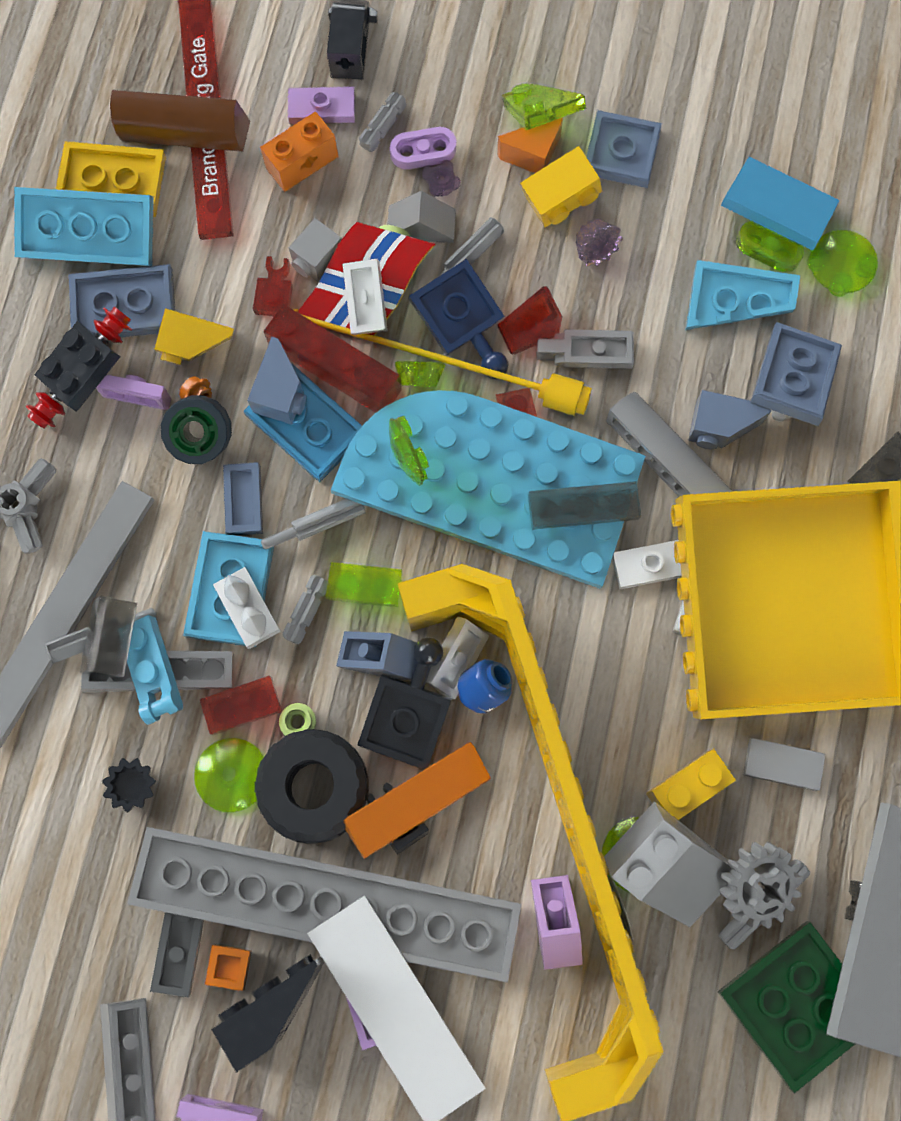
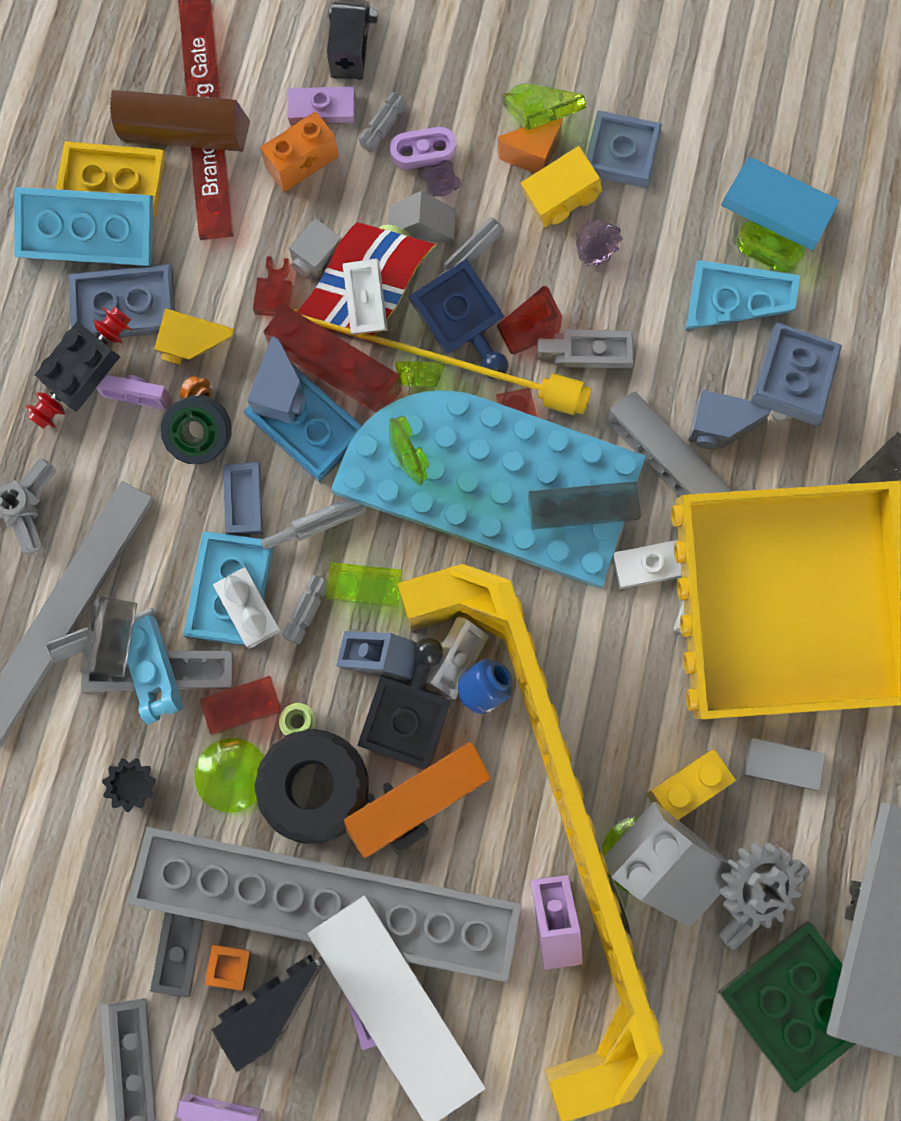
clear neon green dish [807,230,878,297] -> none

